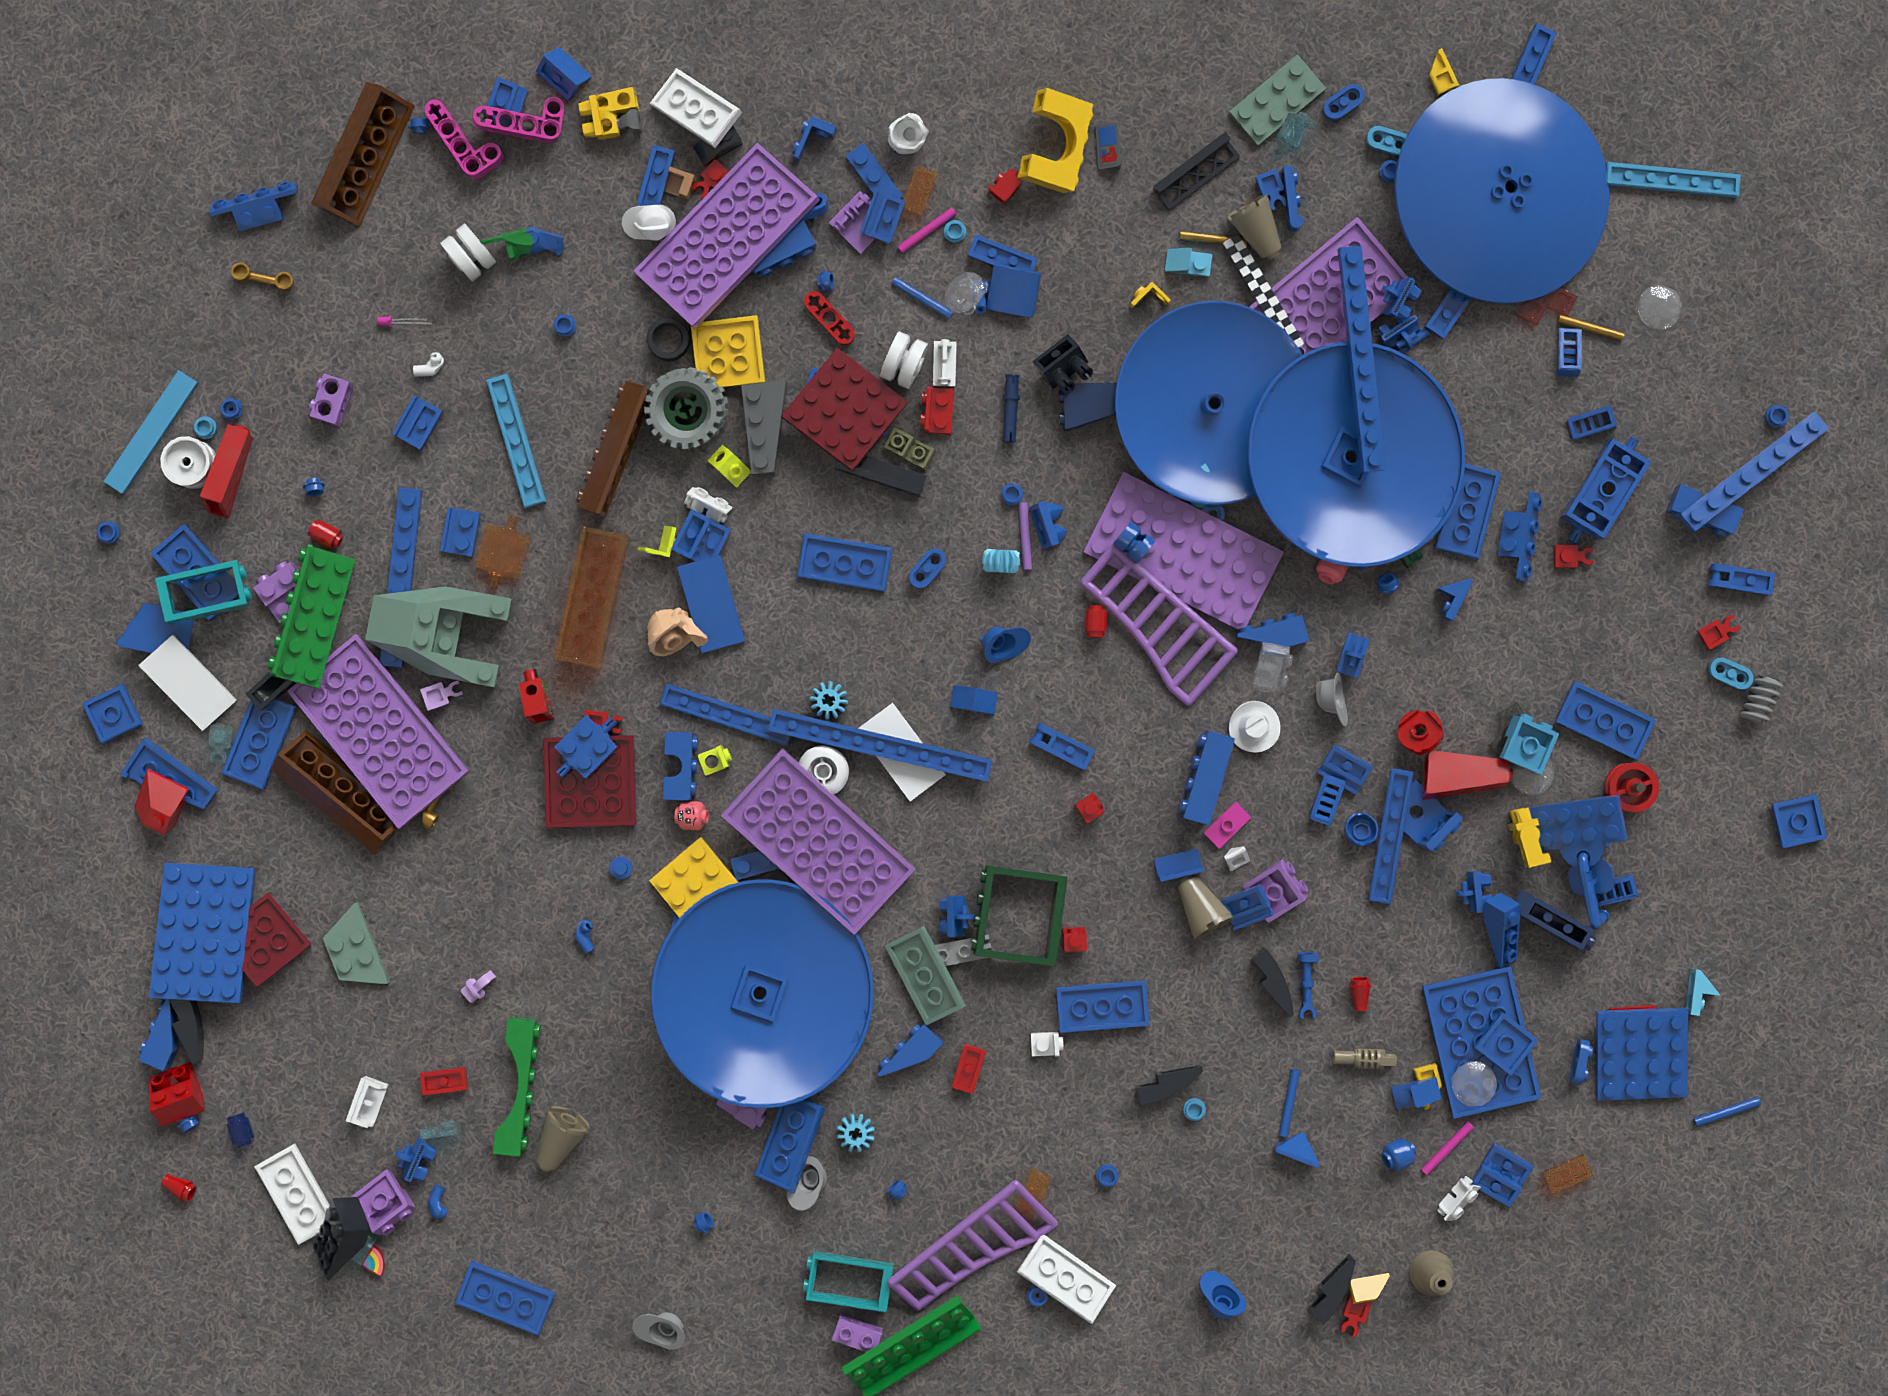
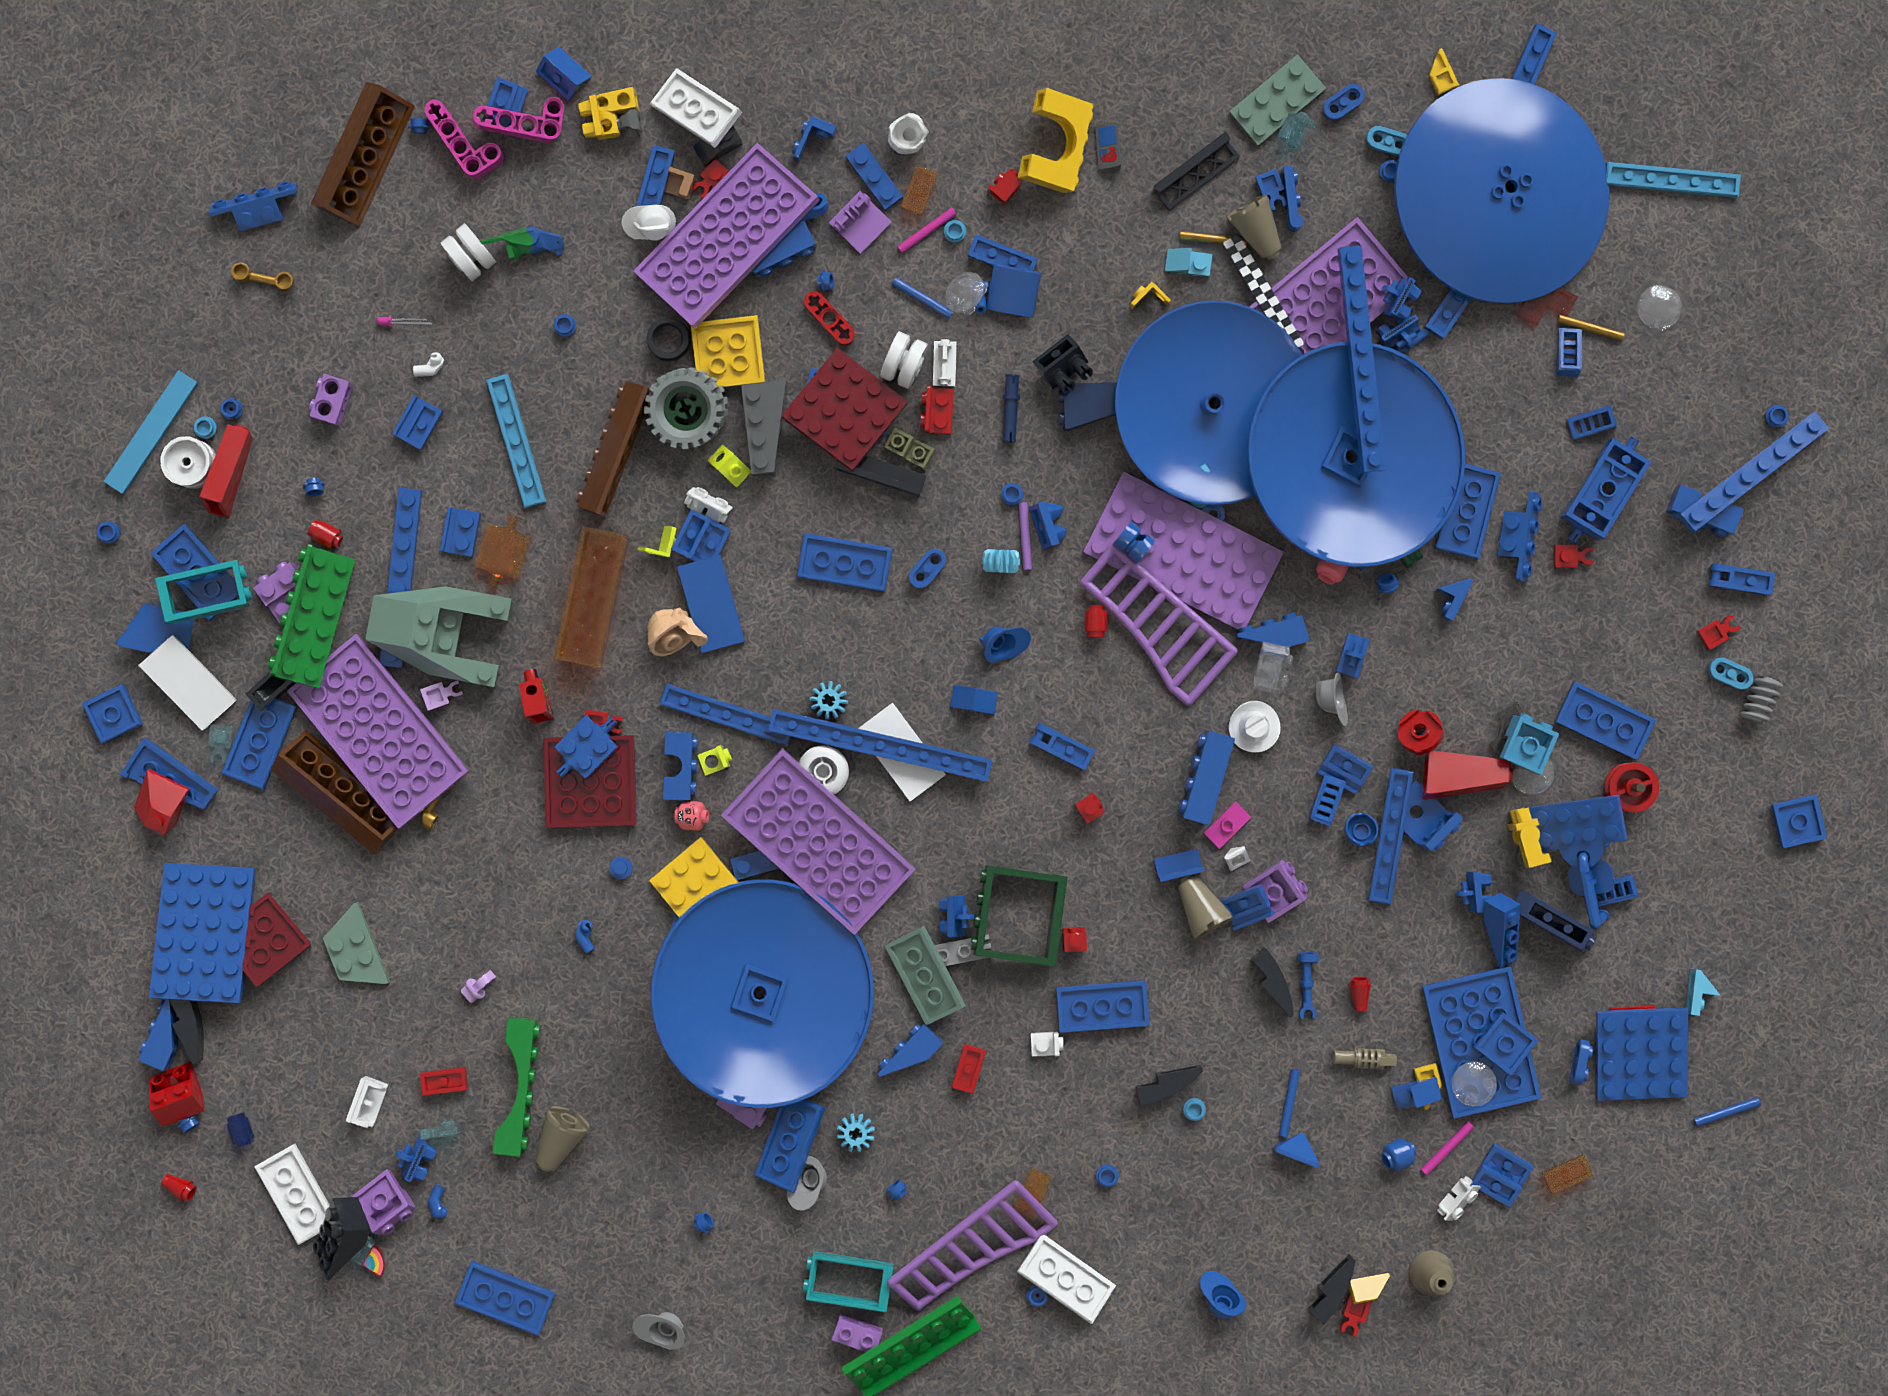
blue plate [860,190,906,244] -> none

